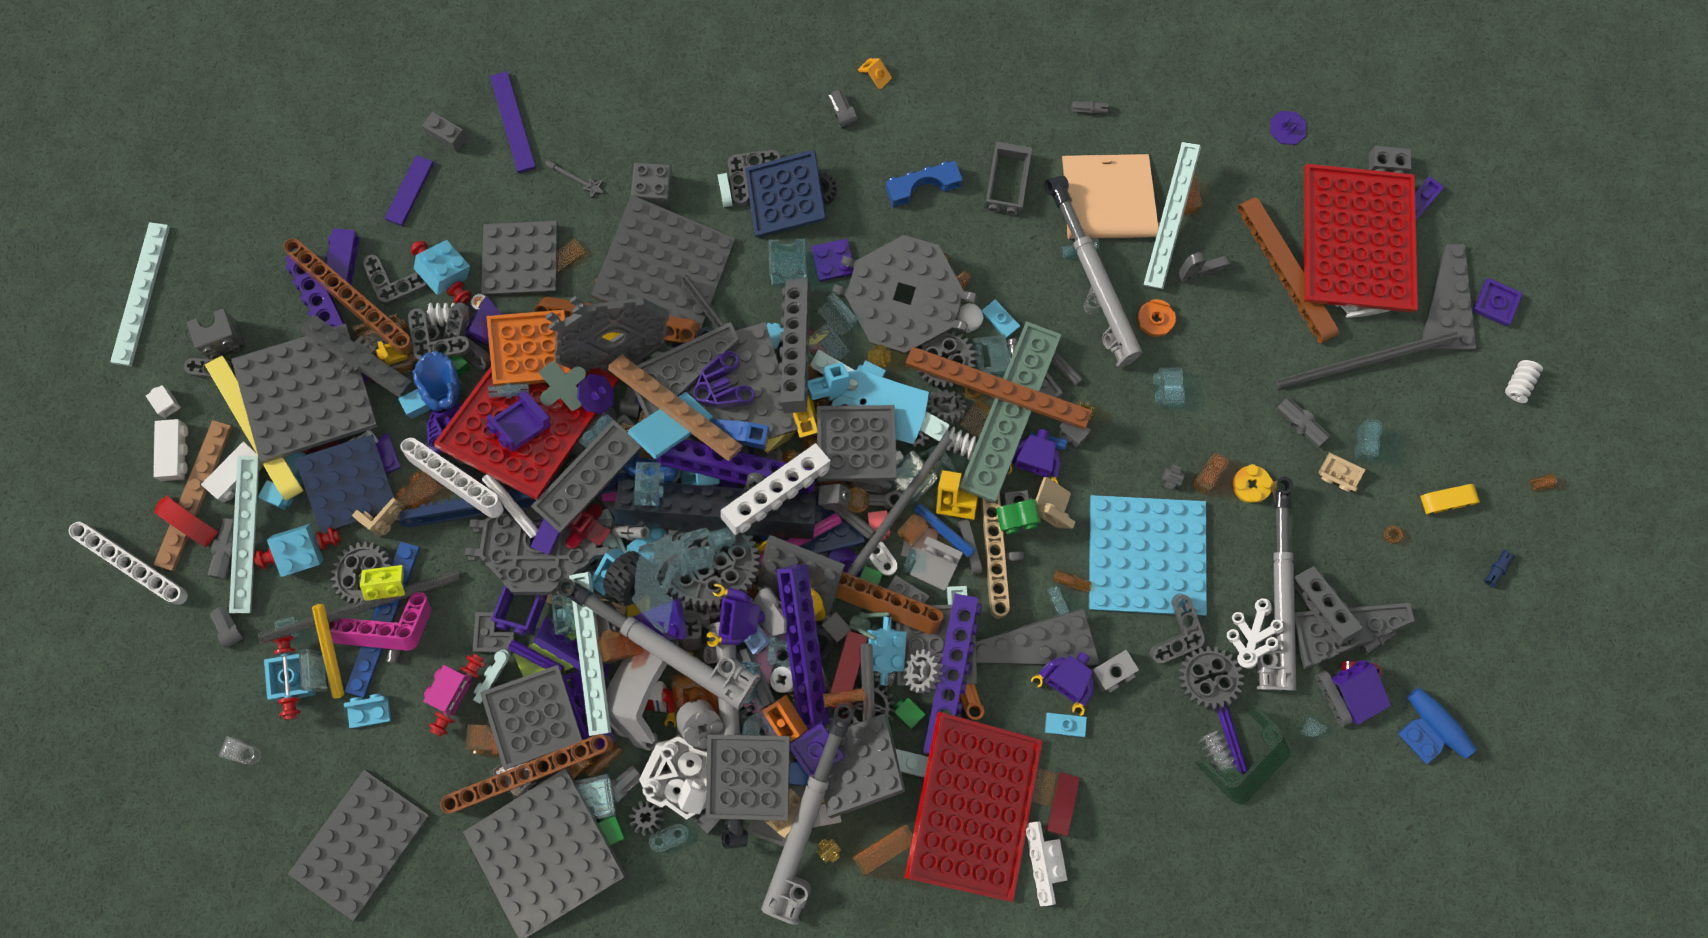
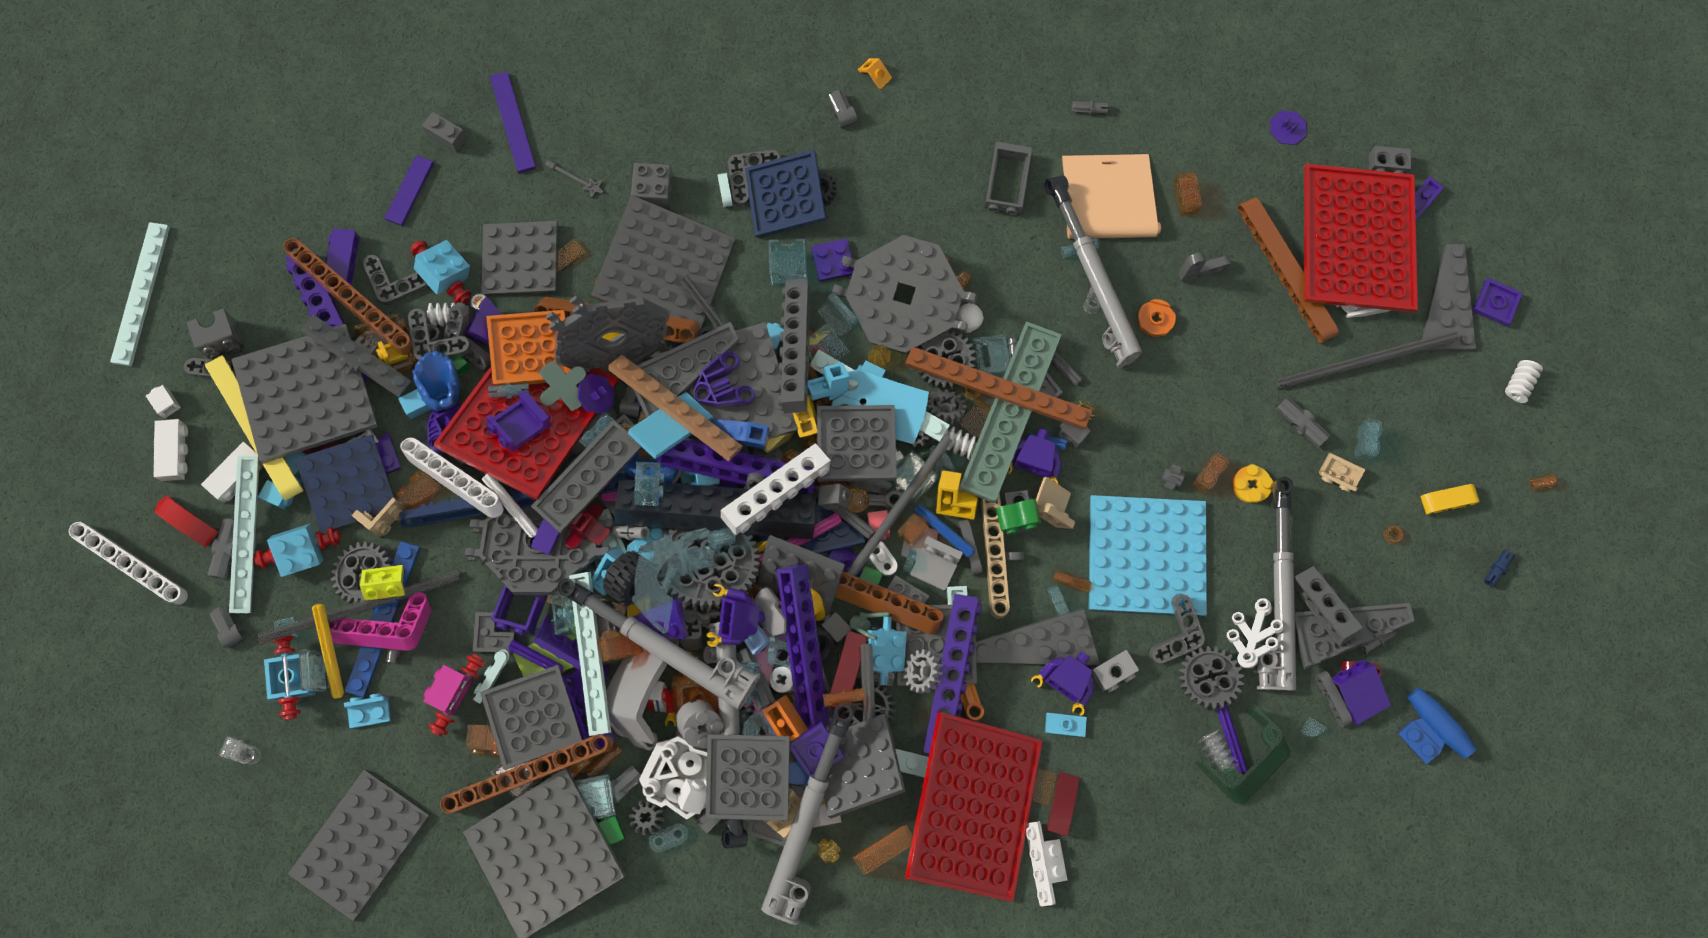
medium nougat plate [154,420,233,571] -> none
blue arch [885,161,962,208] -> none
green brick [894,698,925,730] -> none
medium azure plate [982,299,1020,339] -> none
light aqua plate [1144,142,1201,290] -> none
clear light blue brick [1154,367,1185,408] -> none

